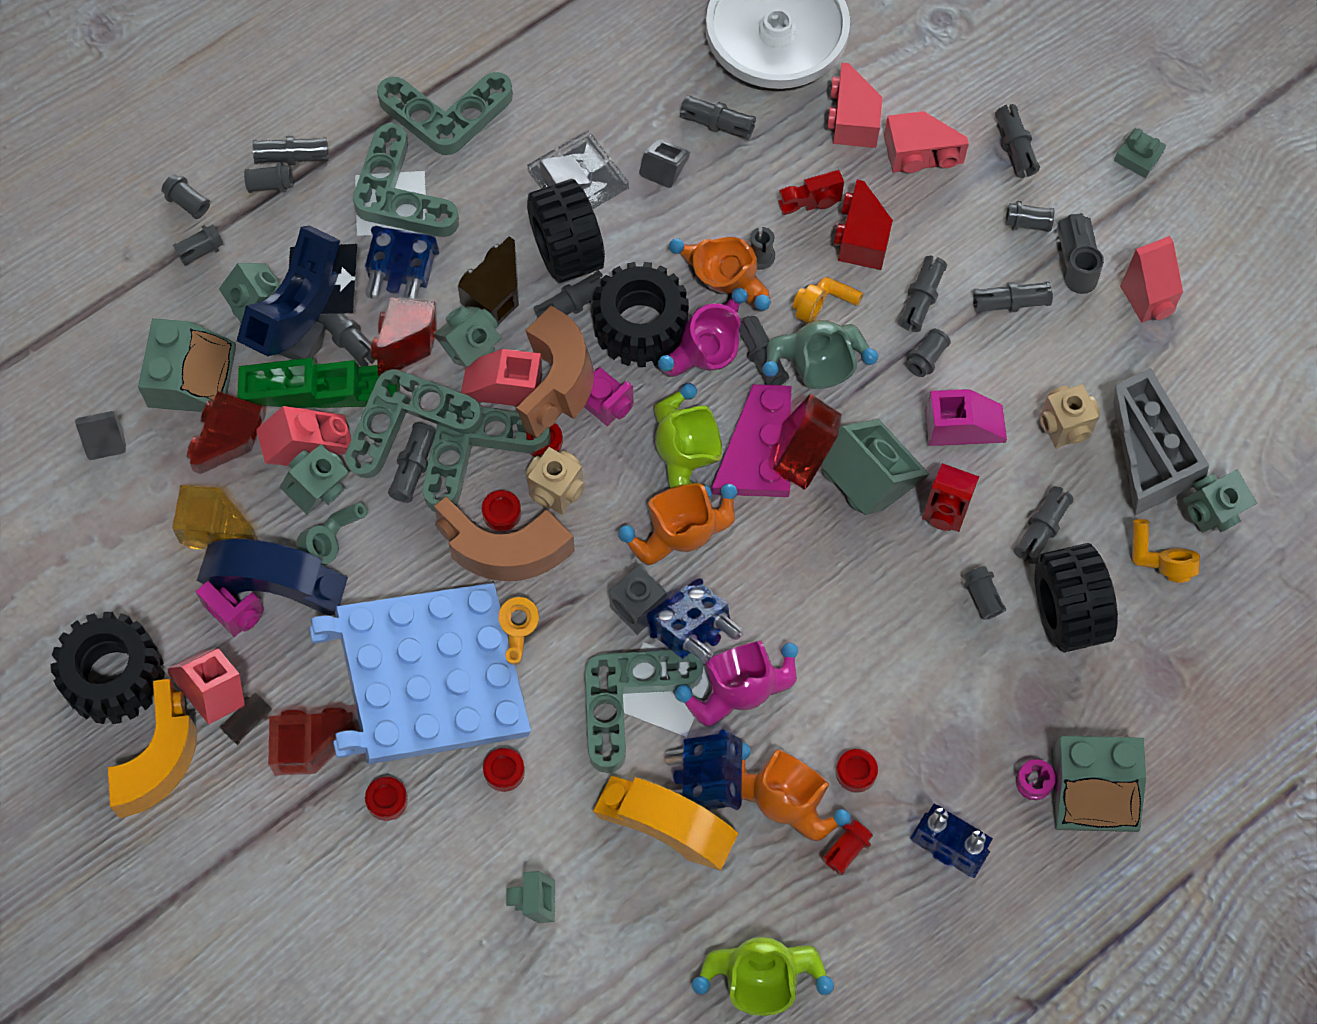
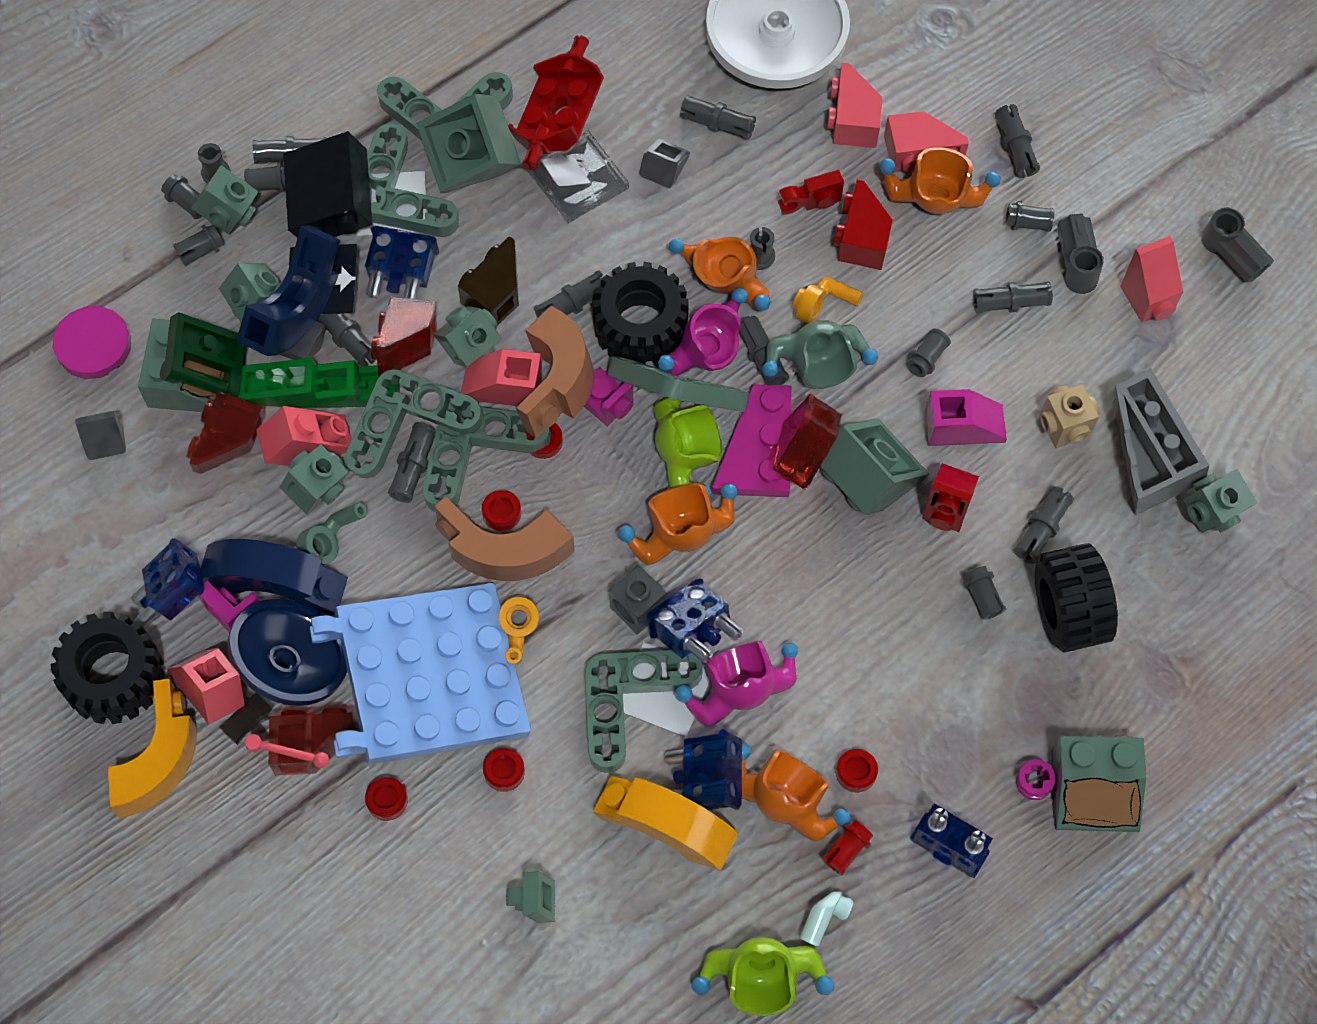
clear yellow slope [172,485,258,550] -> none
tan brick [526,447,585,515] -> none
black tyre [527,178,605,283] -> none
dark grey pin [898,255,947,332] -> none
sand green tile [1114,128,1166,179] -> none
light orange plate [1132,519,1200,583] -> none
none -> dark pink tile [52,306,131,379]
none -> clear blue piece [131,538,205,629]
none -> dark green plate [160,312,245,403]
none -> sand green brick [191,165,258,234]
none -> dark grey pin [198,143,231,183]
none -> dark blue dish [227,599,347,706]
none -> coral hinge [244,734,330,768]
none -> black brick [283,131,373,238]
none -> sand green slope [416,93,521,192]
none -> red plate [508,35,604,171]
none -> sand green beam [607,356,750,412]
none -> light aqua arm [799,892,854,946]
none -> orange piece [879,147,1001,214]
none -> dark grey piece [1201,207,1274,283]

